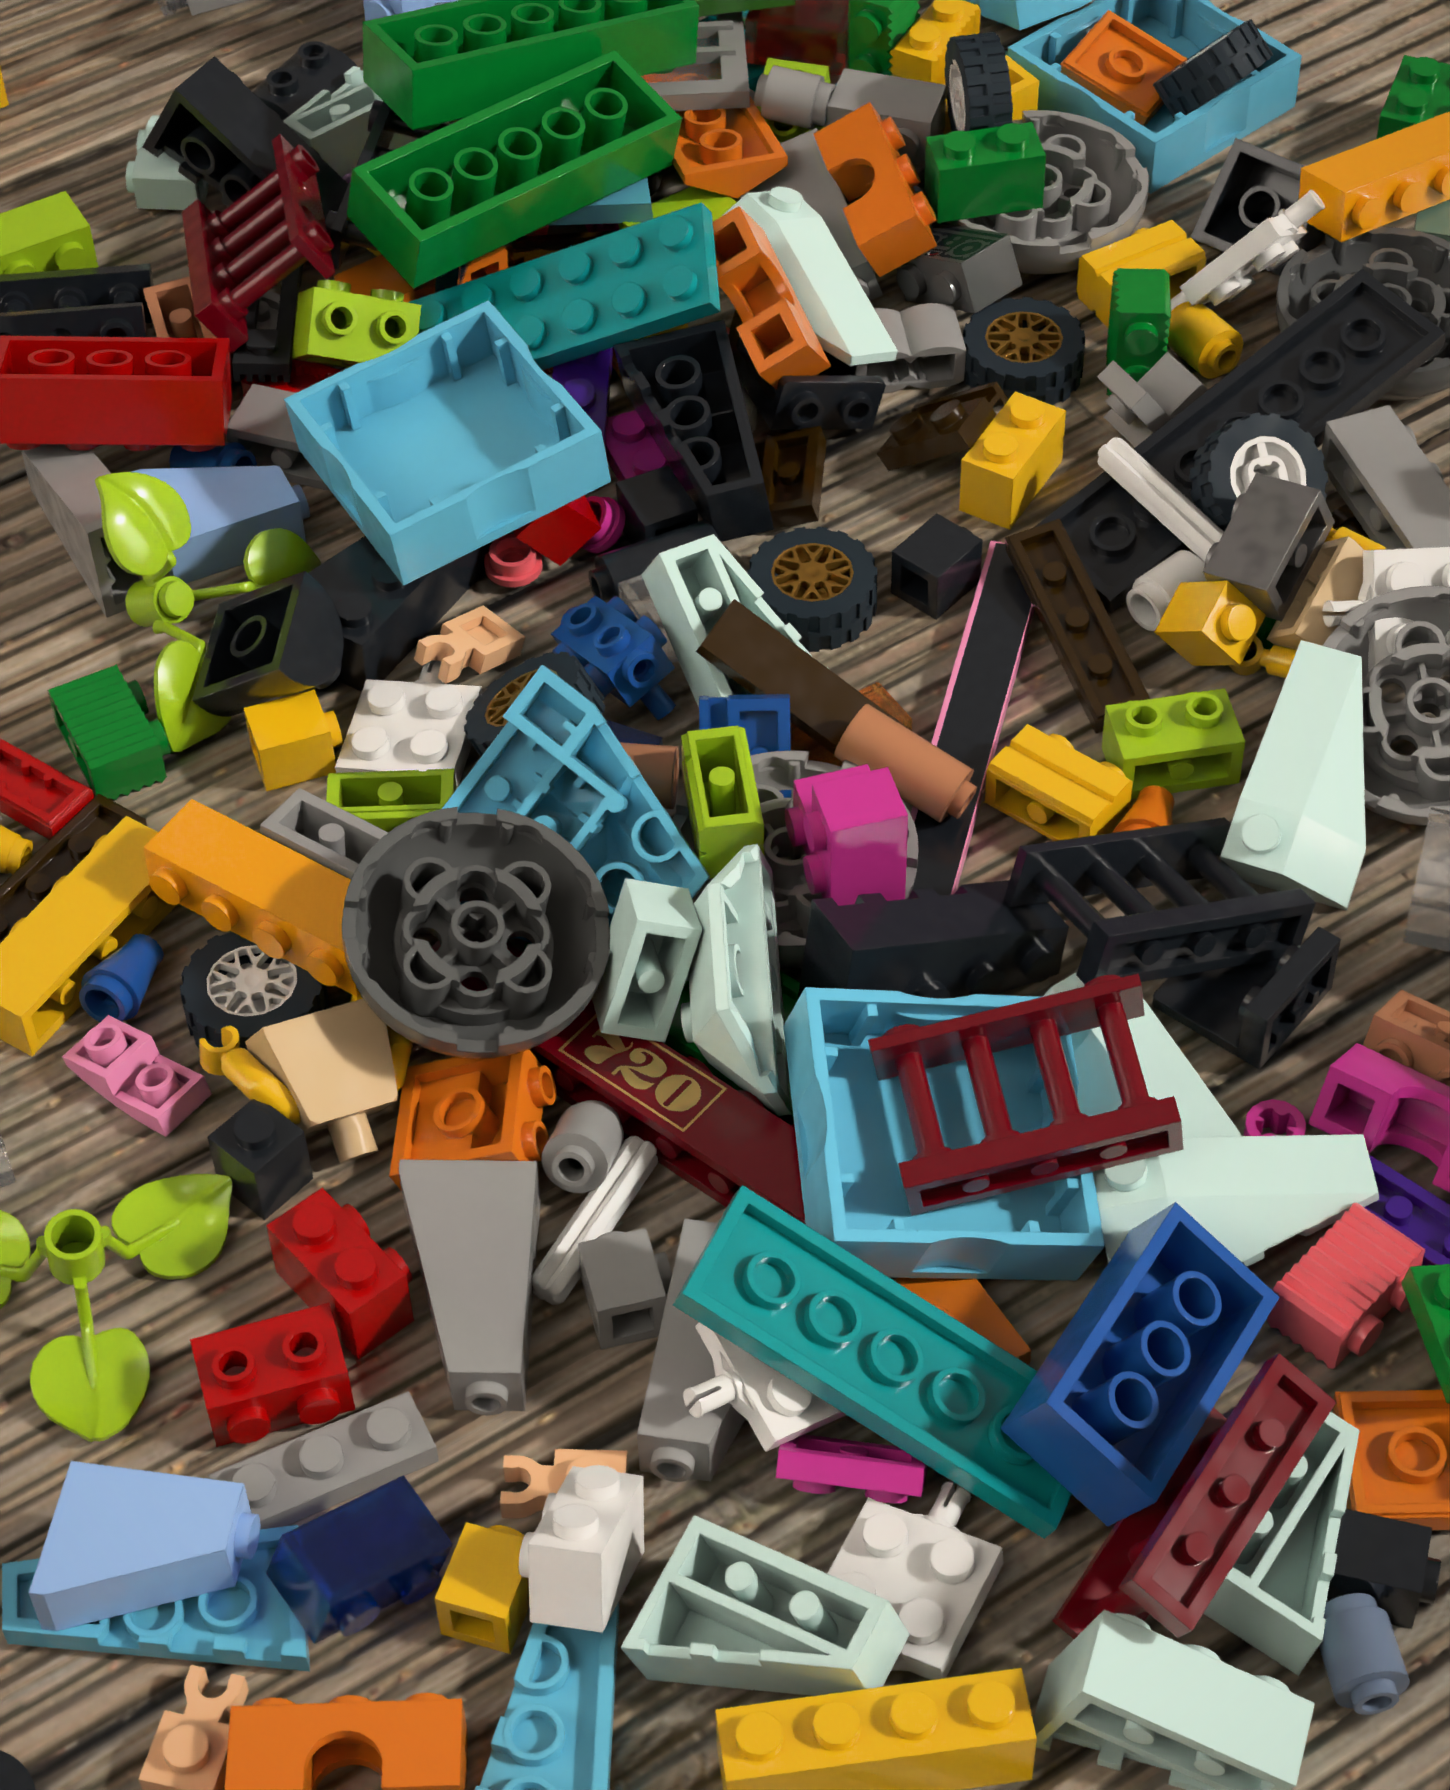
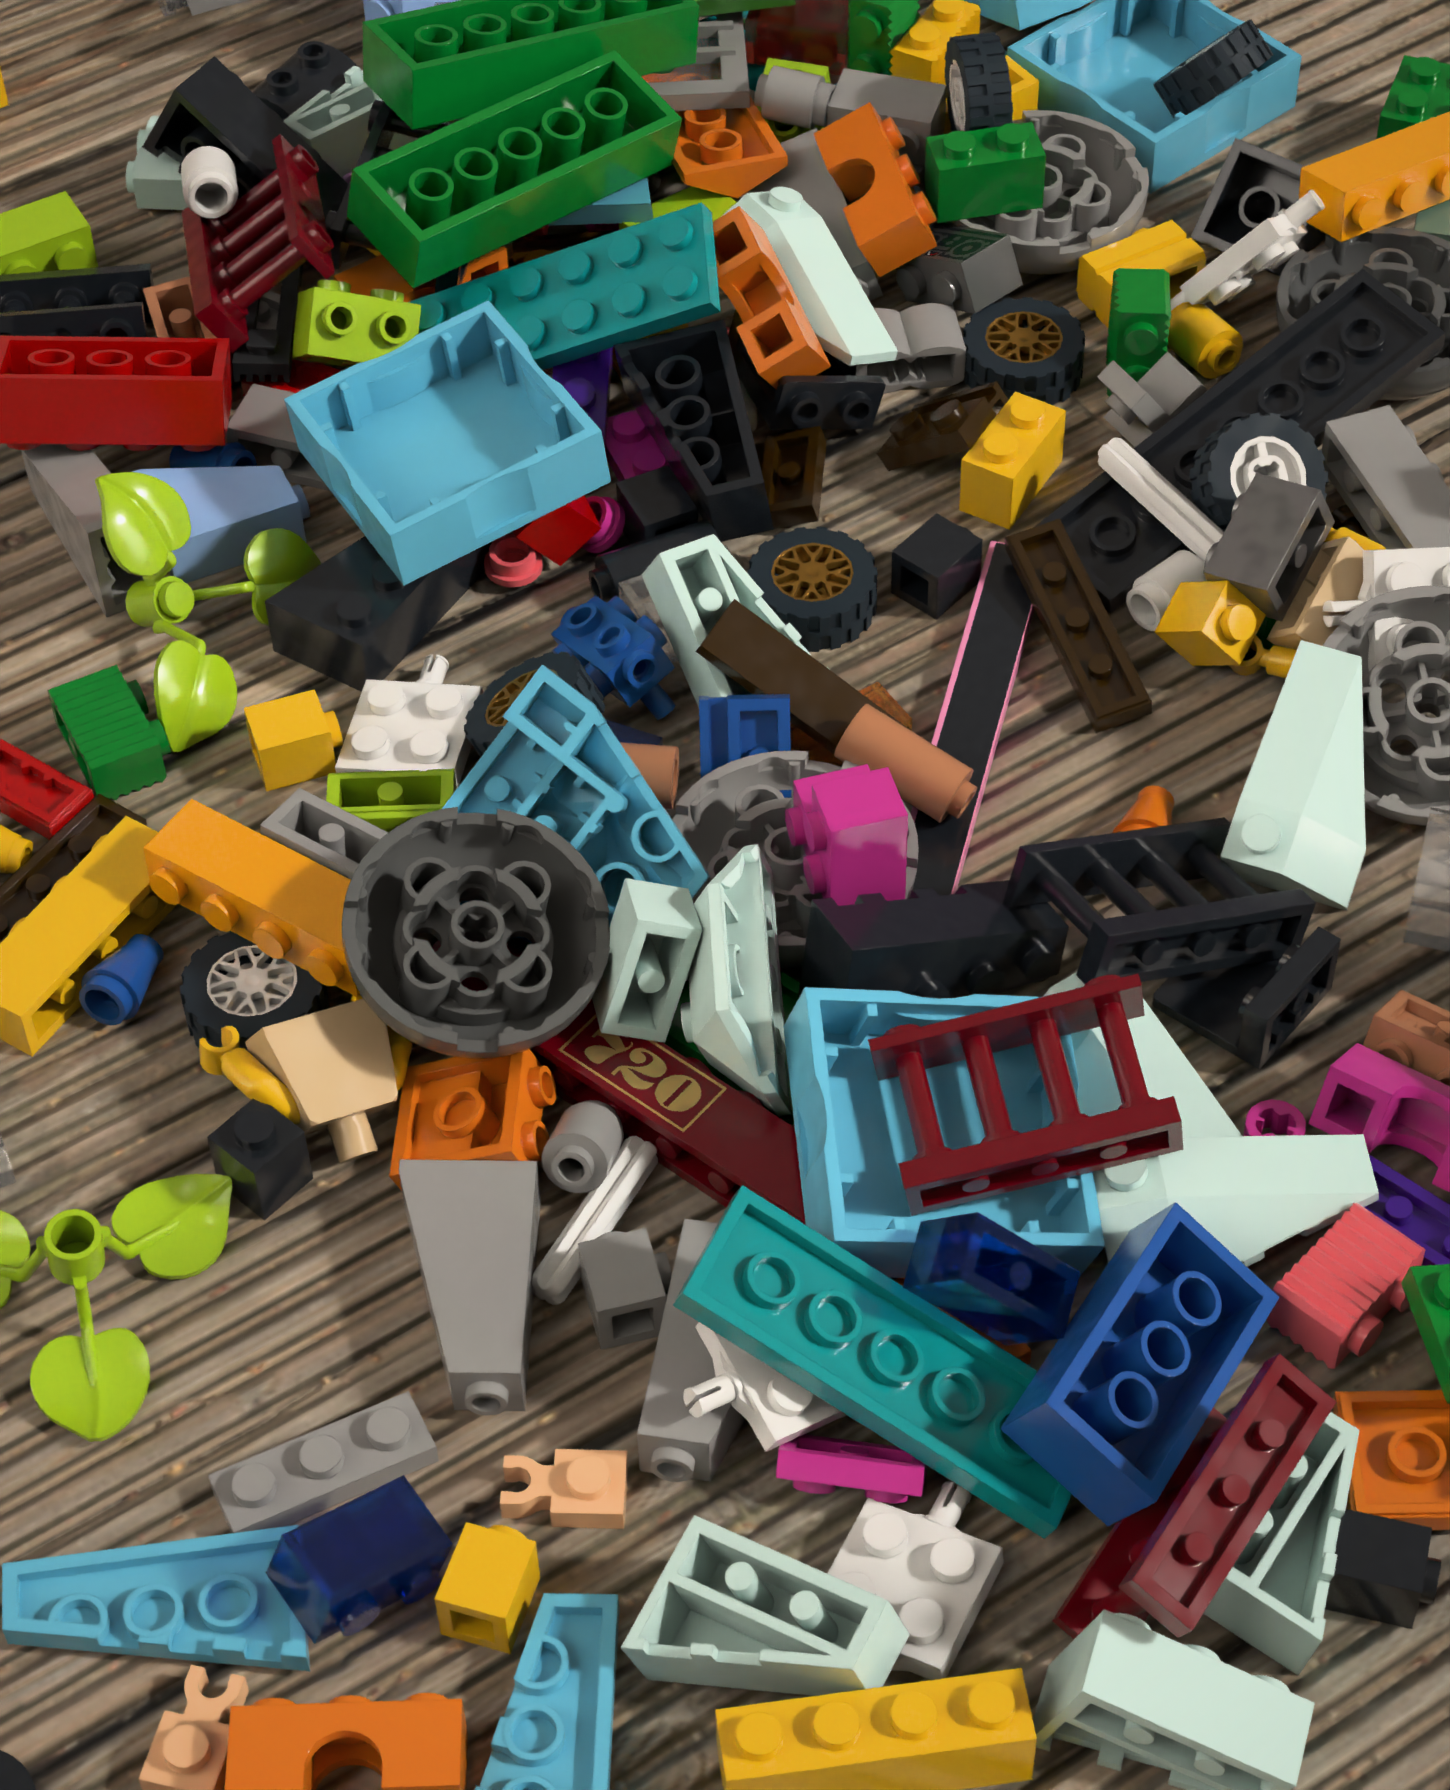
light blue slope [29,1461,260,1631] -> none
bright pink slope [62,1015,212,1137] -> none
red brick [190,1303,355,1447] -> none
black brick [192,571,344,717] -> none
red brick [266,1188,414,1360] -> none
light nougat plate [414,605,525,684] -> none
white brick [519,1465,644,1633] -> none
lime brick [681,725,764,879] -> none
yellow brick [985,724,1133,841] -> none
orange plate [1060,10,1187,127] -> none
lime brick [1102,688,1245,799] -> none
sand blue brick [1319,1593,1410,1715] -> none
none -> white brick [181,146,238,218]
none -> clear blue brick [903,1212,1080,1345]

